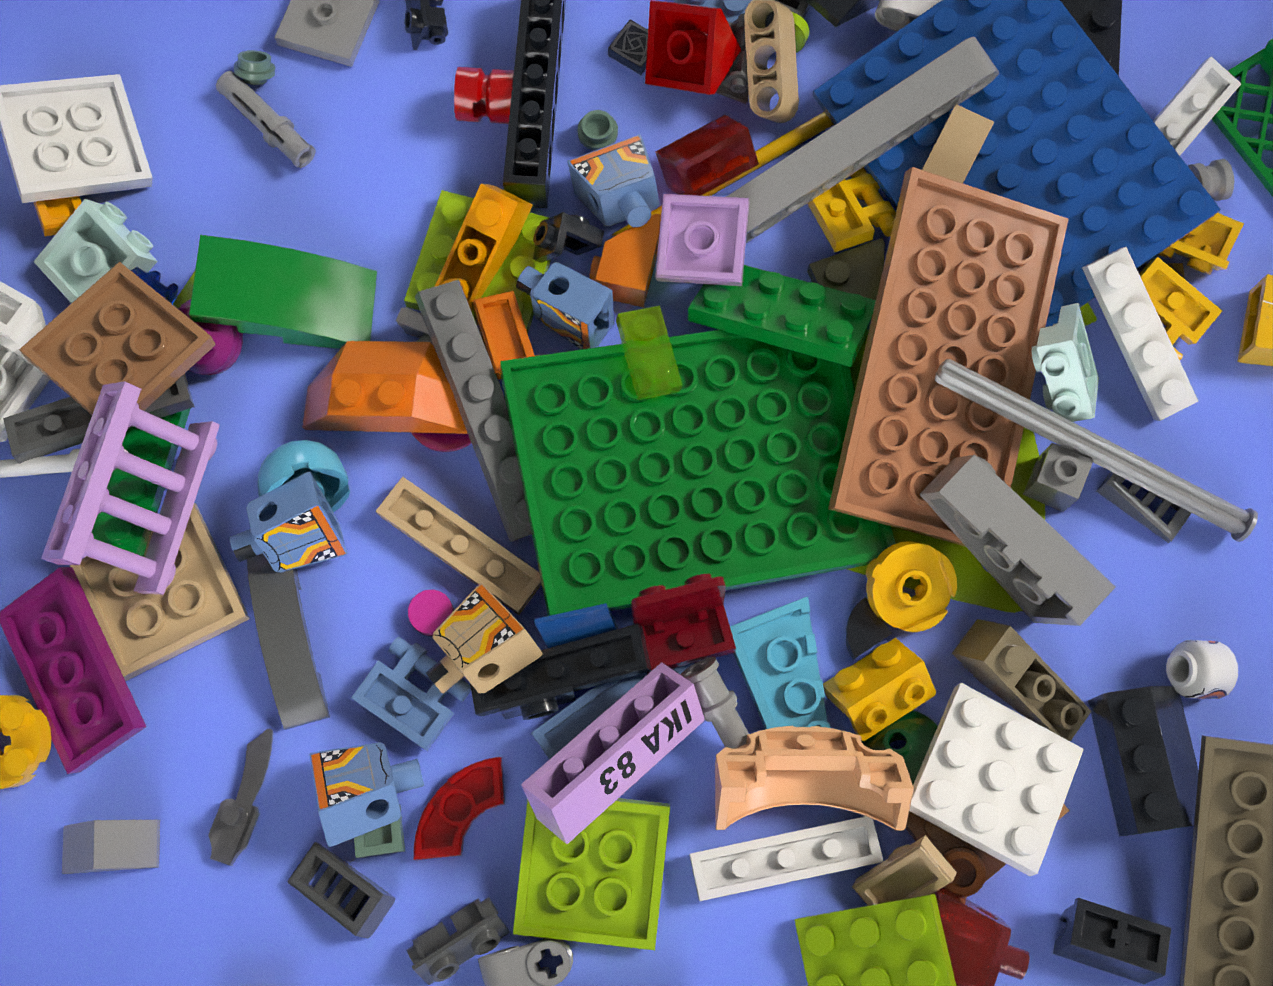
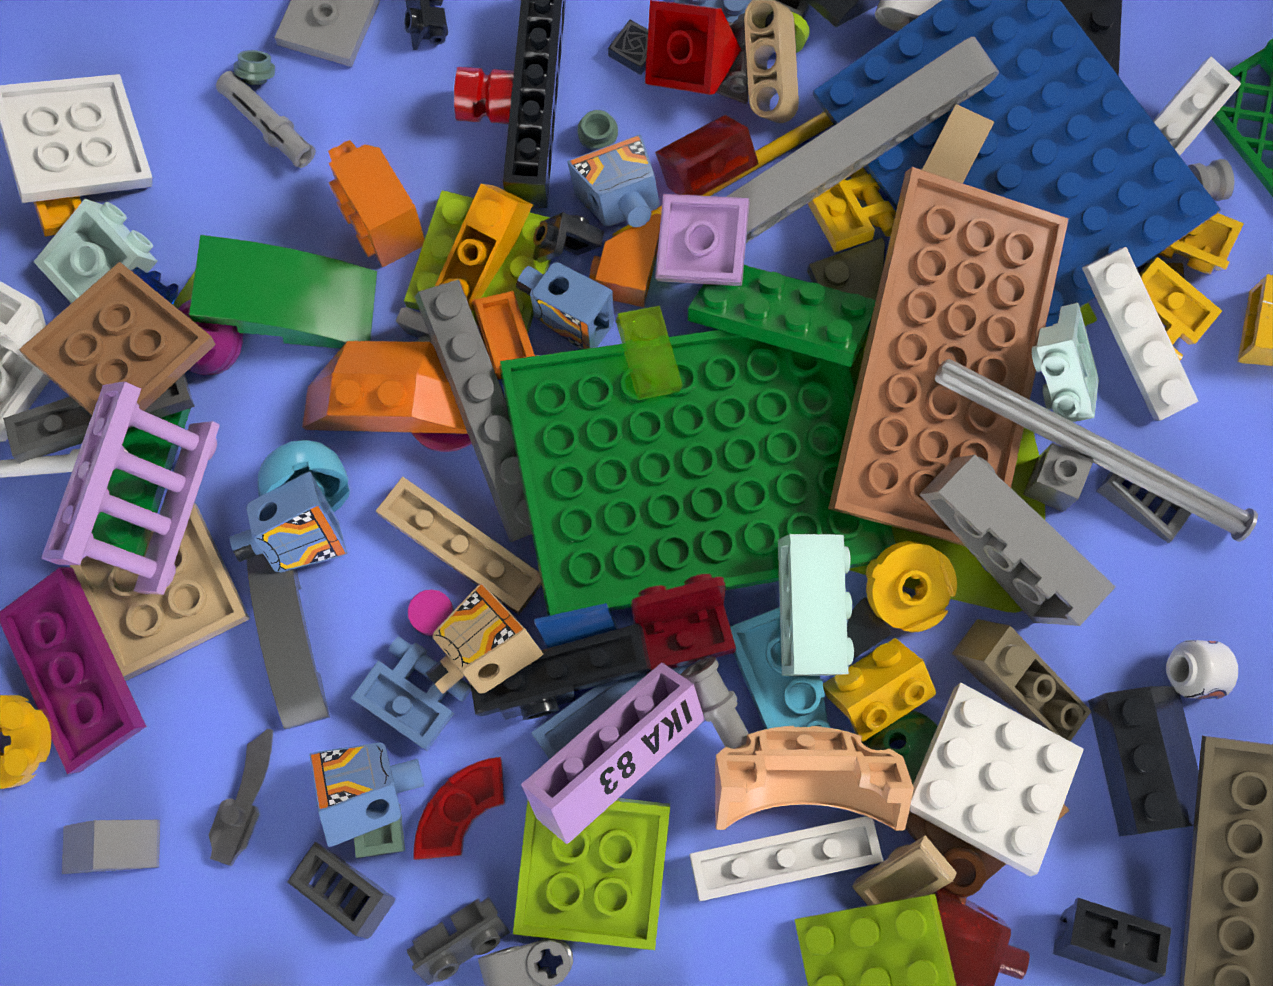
none -> orange hinge [328,140,425,268]
none -> light aqua brick [778,534,854,676]

